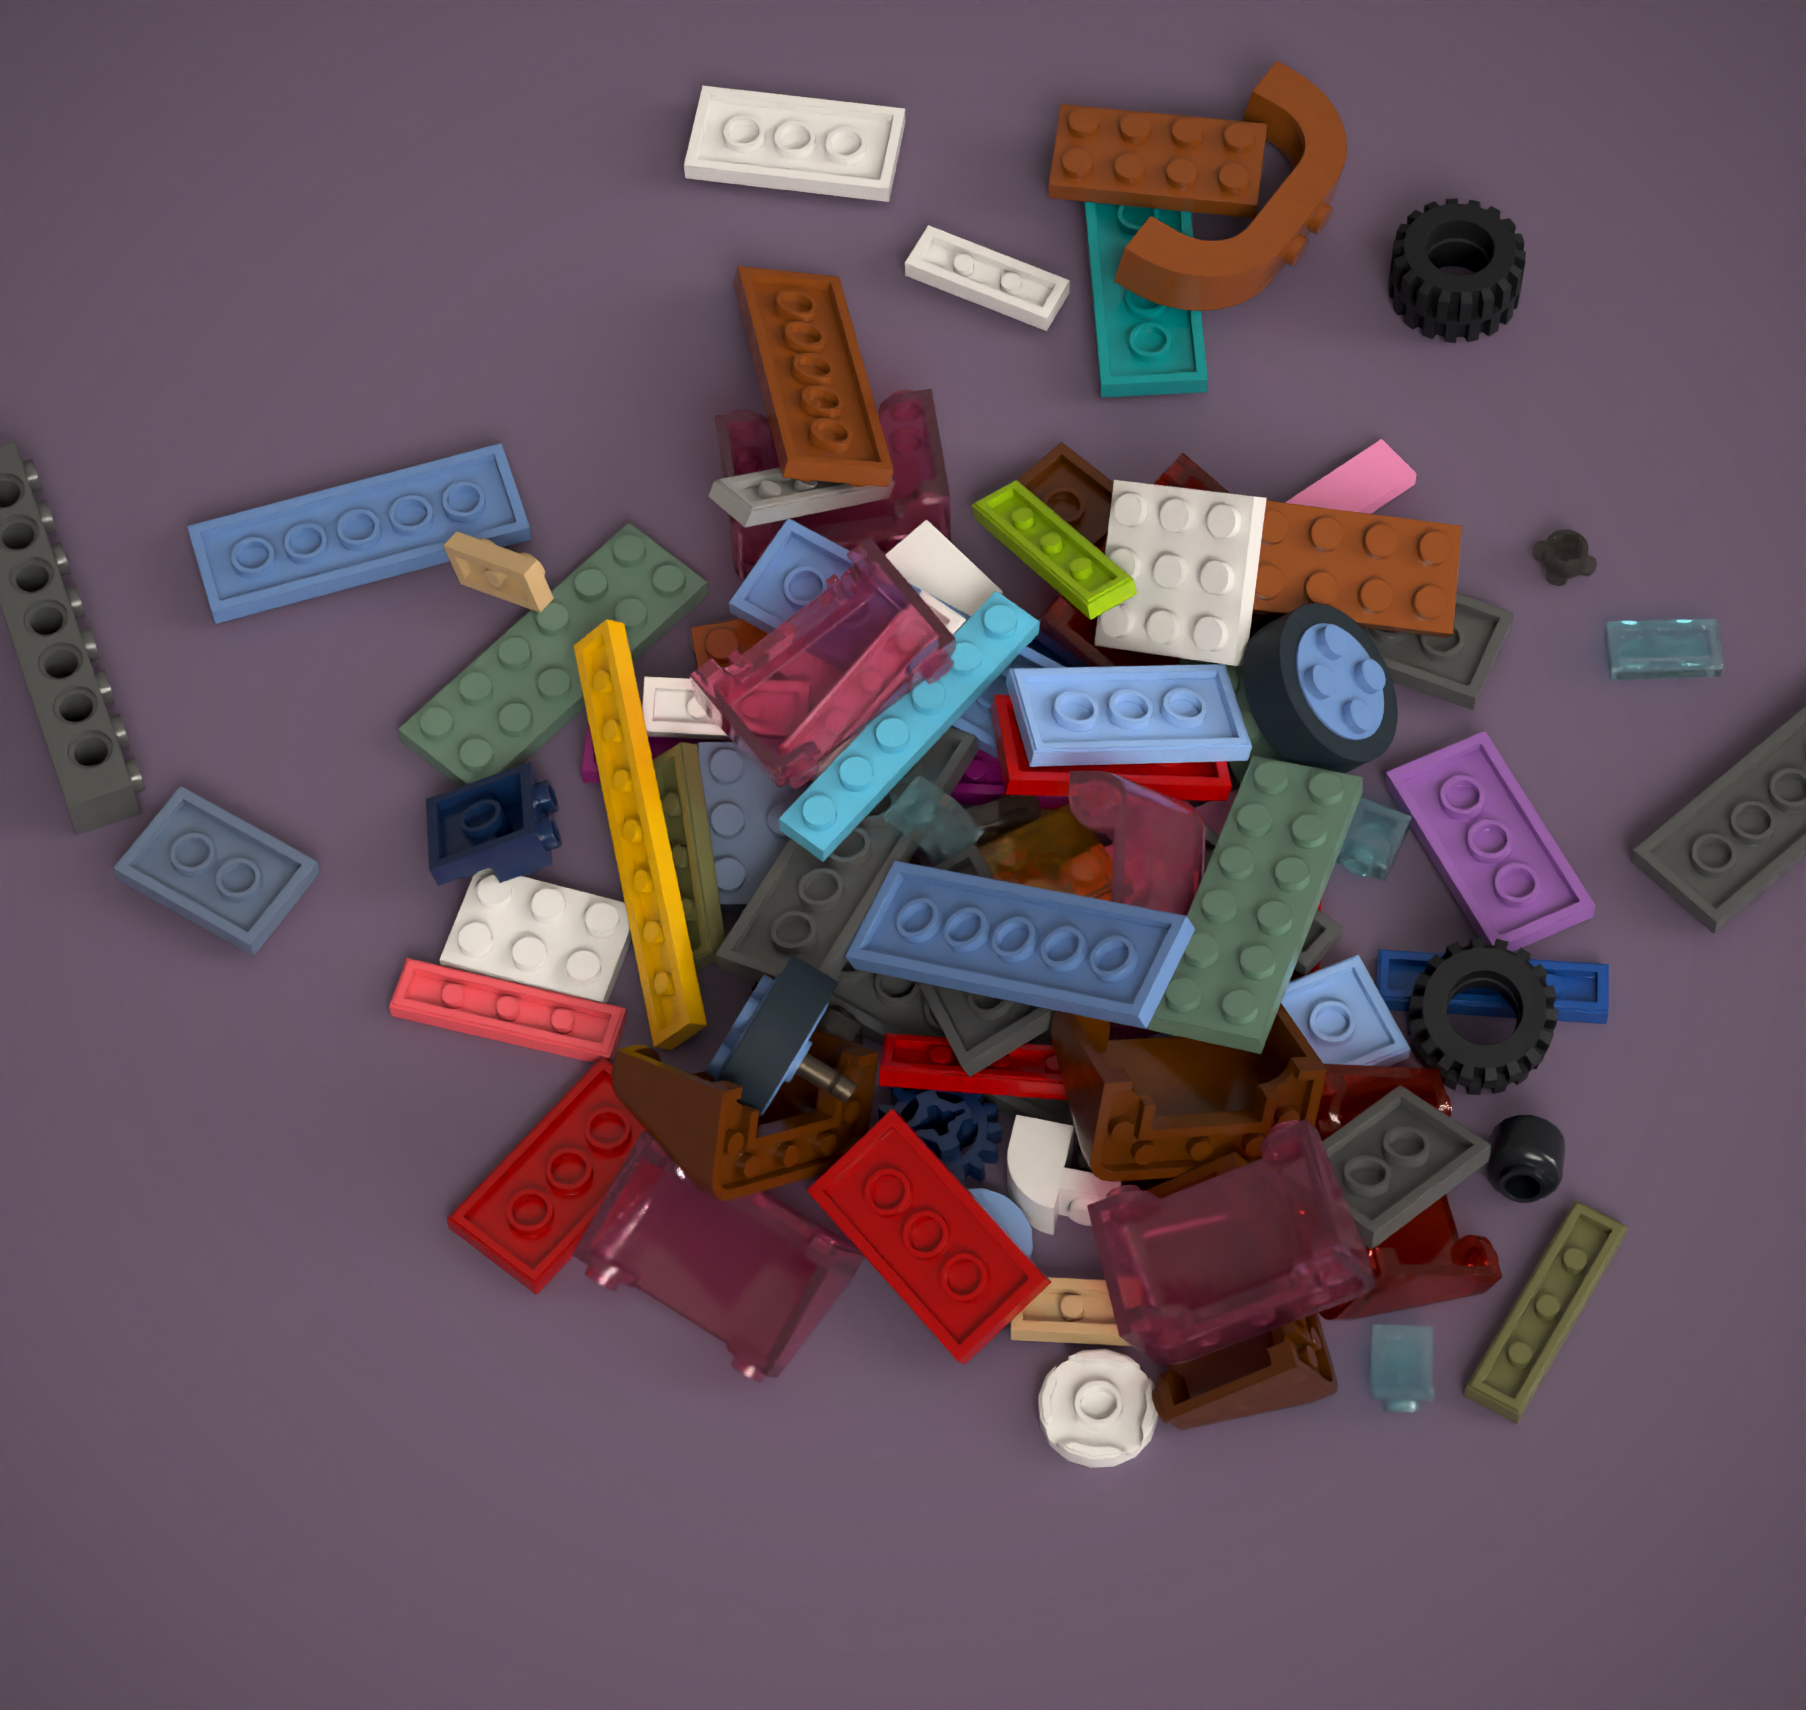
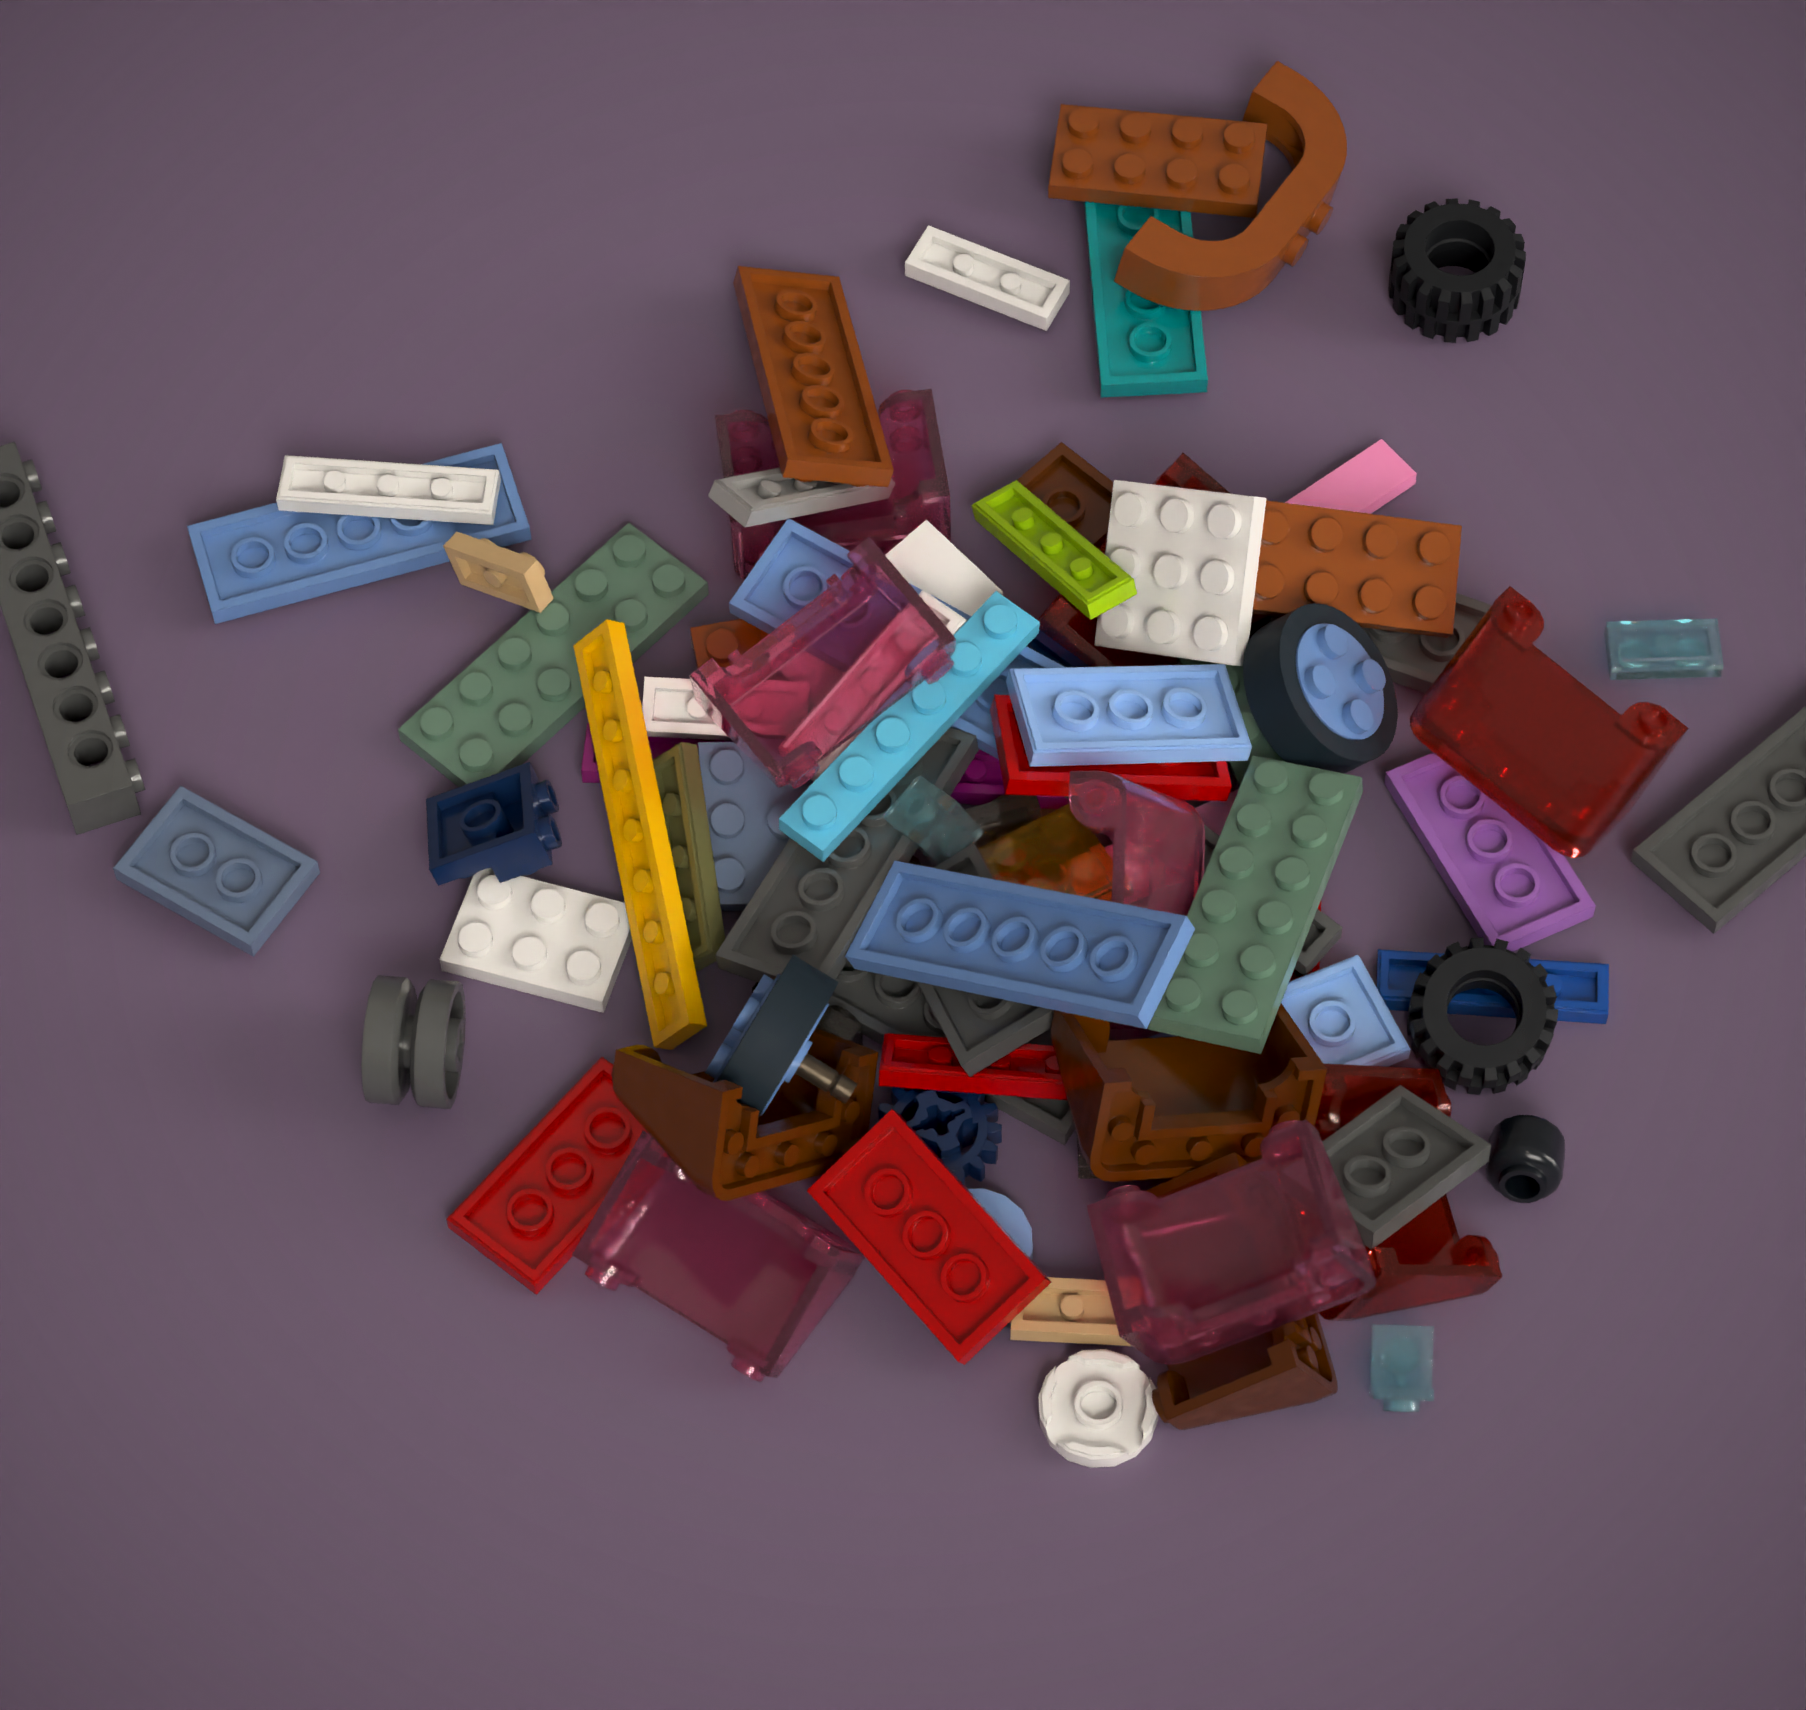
coral tile [389,958,627,1063] -> none
white plate [684,85,906,202] -> none
white brick [1007,1115,1122,1235] -> none
clear light blue bracket [1335,797,1412,881] -> none
olive tile [1464,1200,1628,1424] -> none
clear smoke plate [1532,529,1597,586] -> none
none -> white tile [276,455,501,525]
none -> dark grey wheel [361,975,466,1109]
none -> clear red windscreen [1410,586,1689,858]

